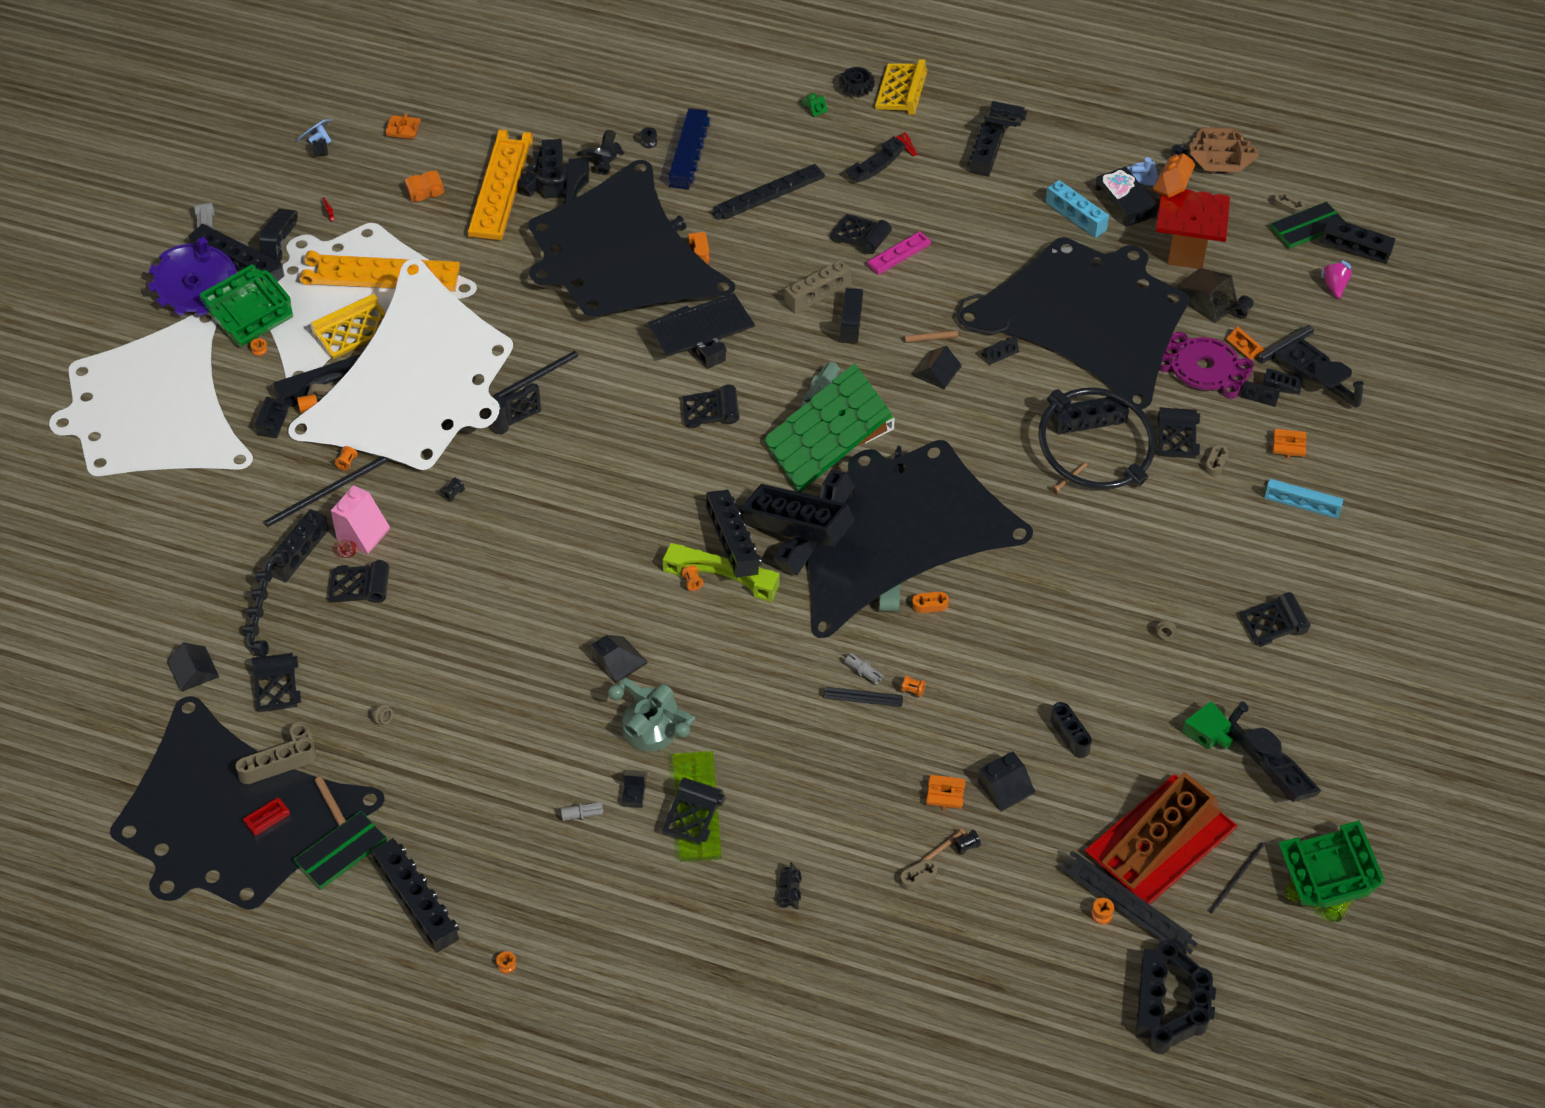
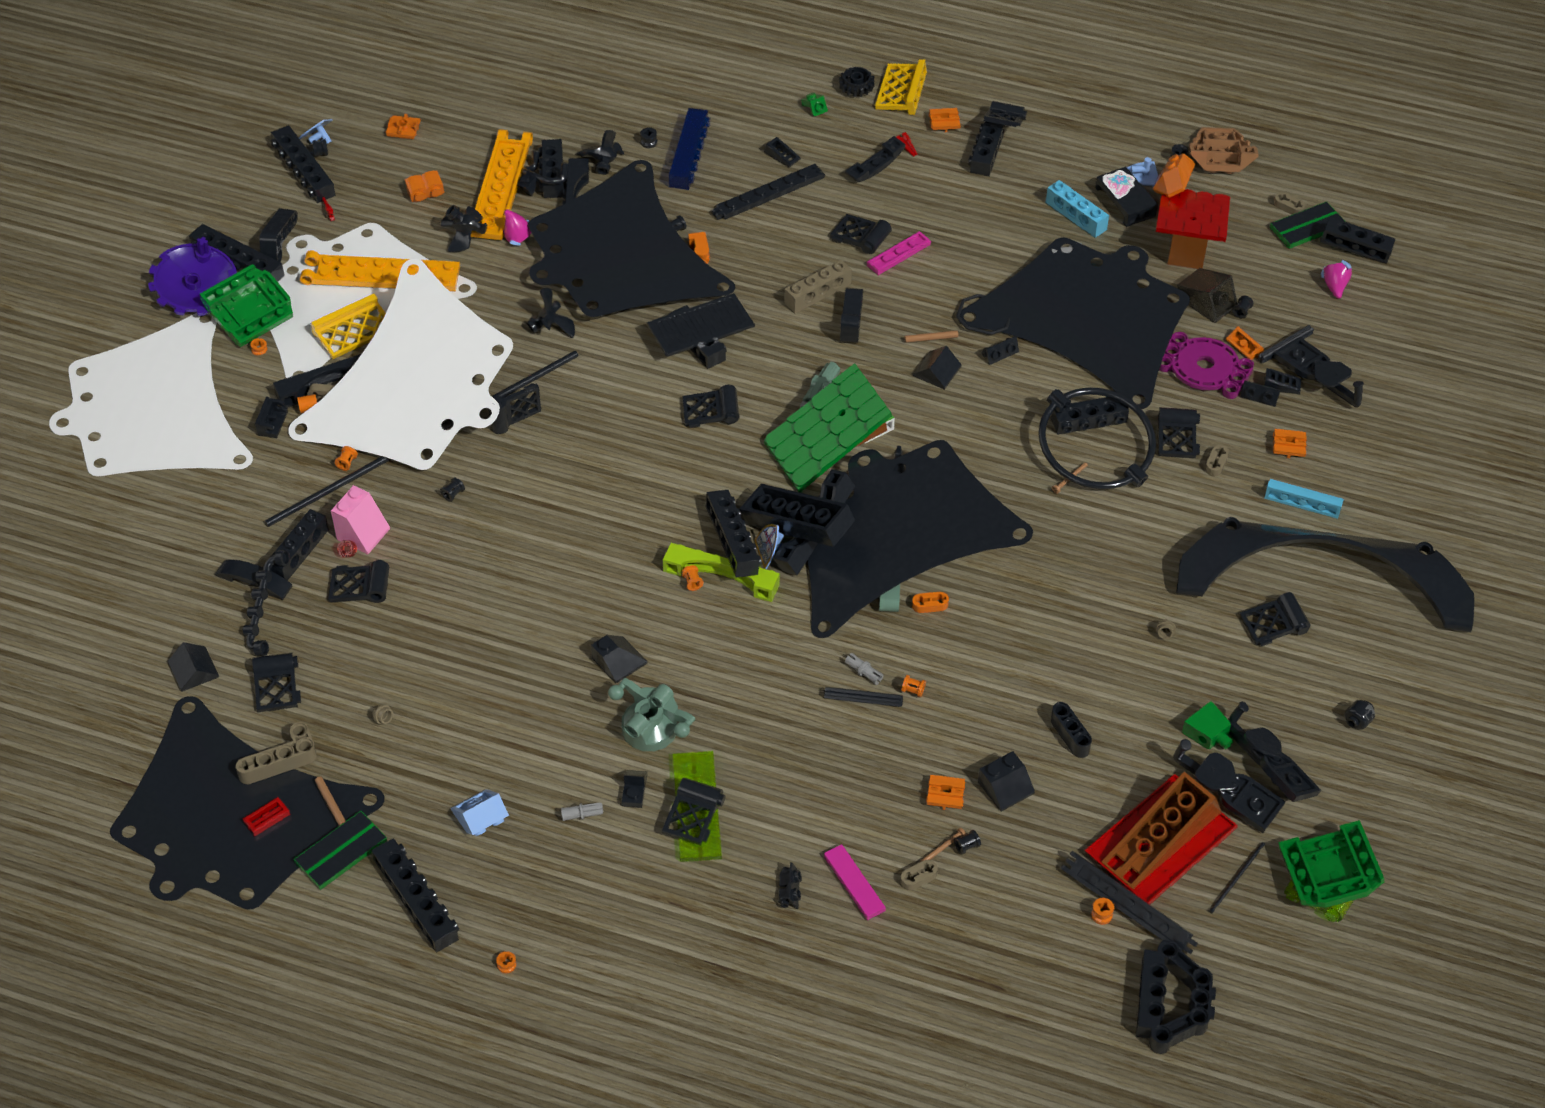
light grey piece [195,202,214,228] -> none
none -> black slope [215,560,292,600]
none -> black brick [270,125,336,203]
none -> black animal [441,205,488,252]
none -> light blue slope [451,789,509,836]
none -> dark pink hat [504,209,531,246]
none -> black animal [526,288,575,338]
none -> shield [754,524,784,569]
none -> black slope [764,137,801,167]
none -> dark pink tile [824,844,886,920]
none -> orange piece [929,108,961,133]
none -> black plate [1173,739,1286,833]
none -> black panel [1176,517,1475,632]
none -> black head [1345,700,1375,730]

